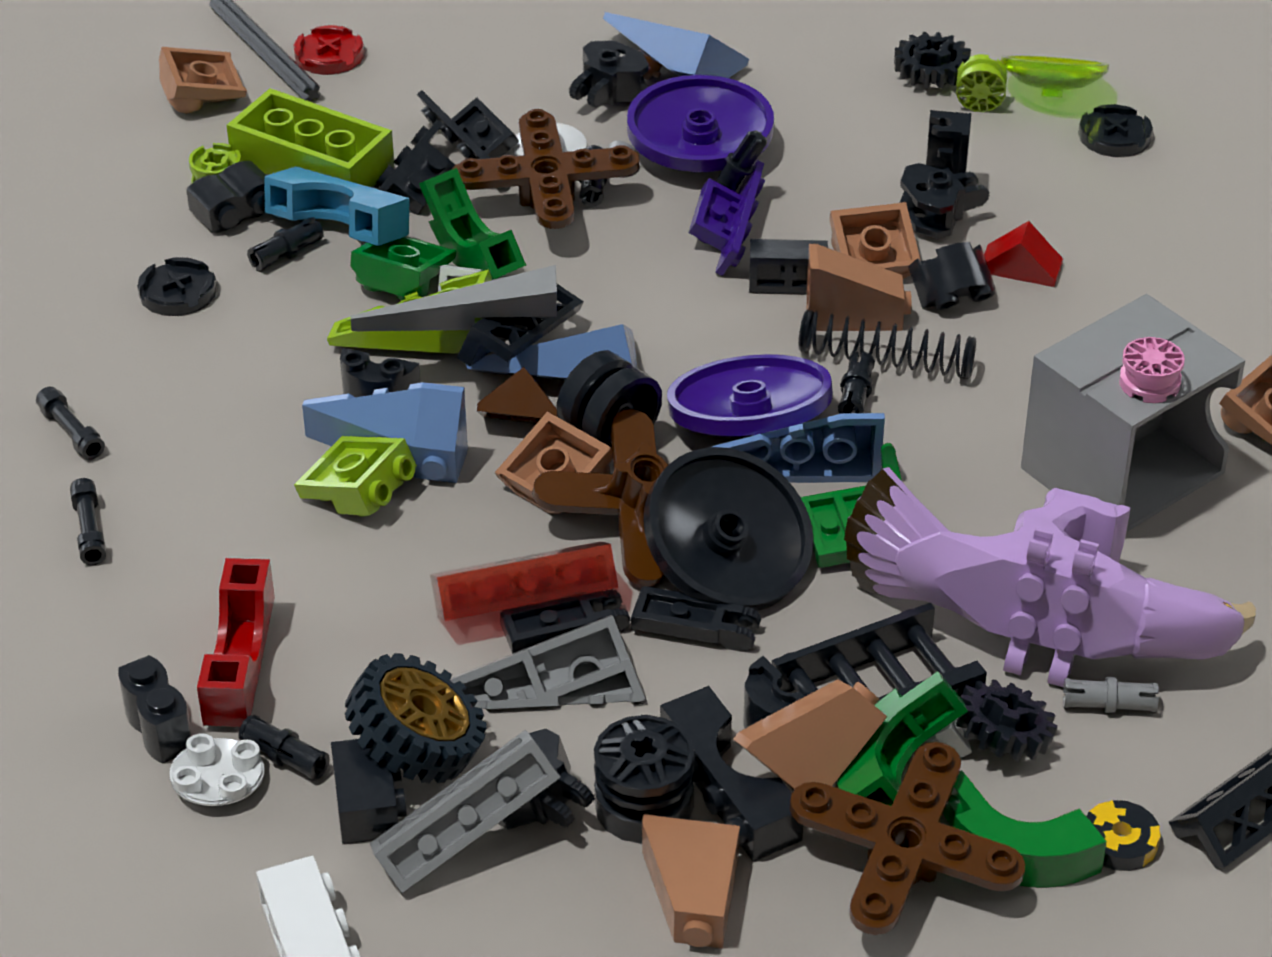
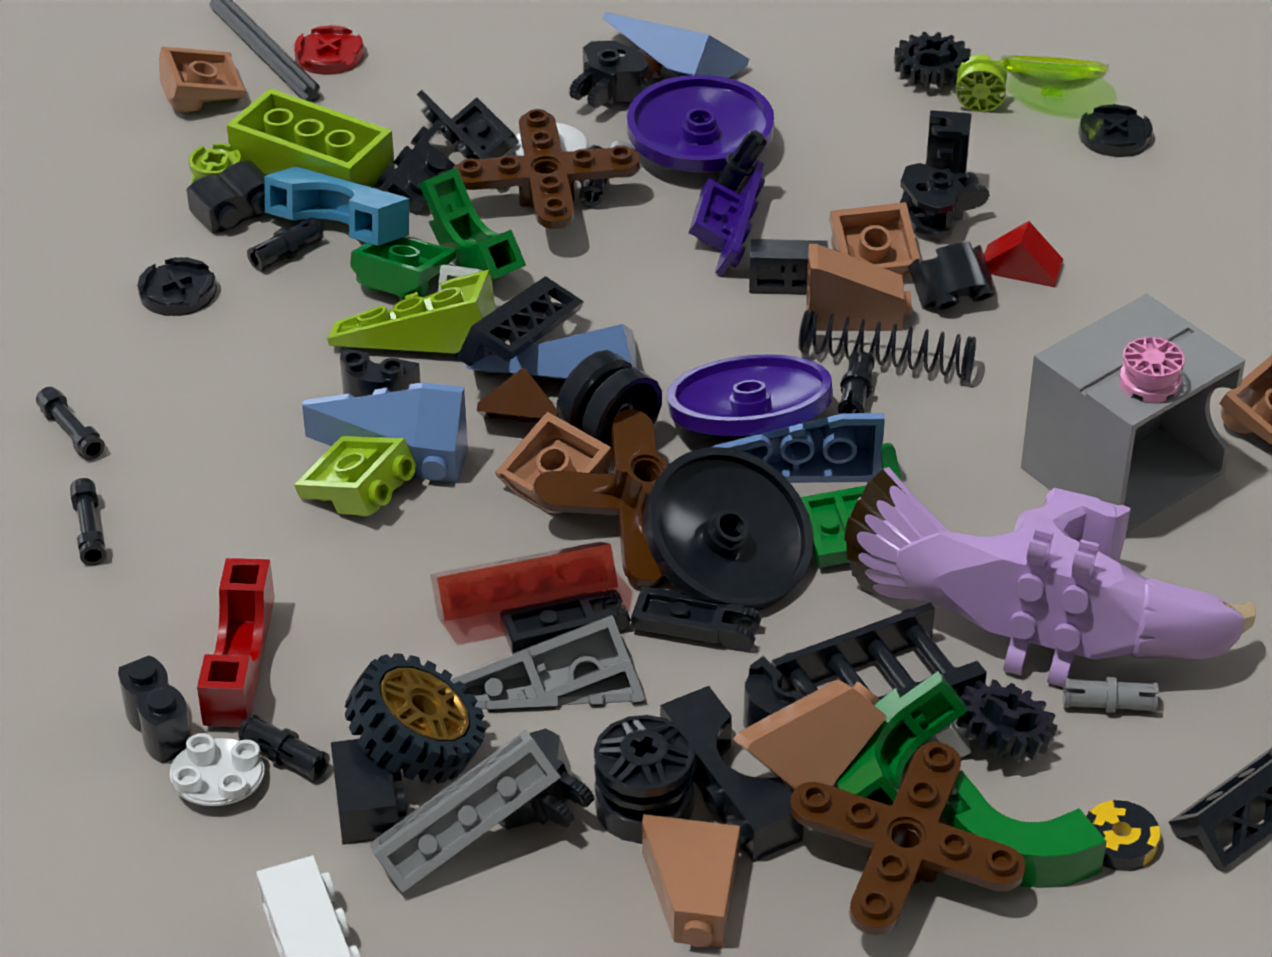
light grey wedge [351,265,557,331] -> none

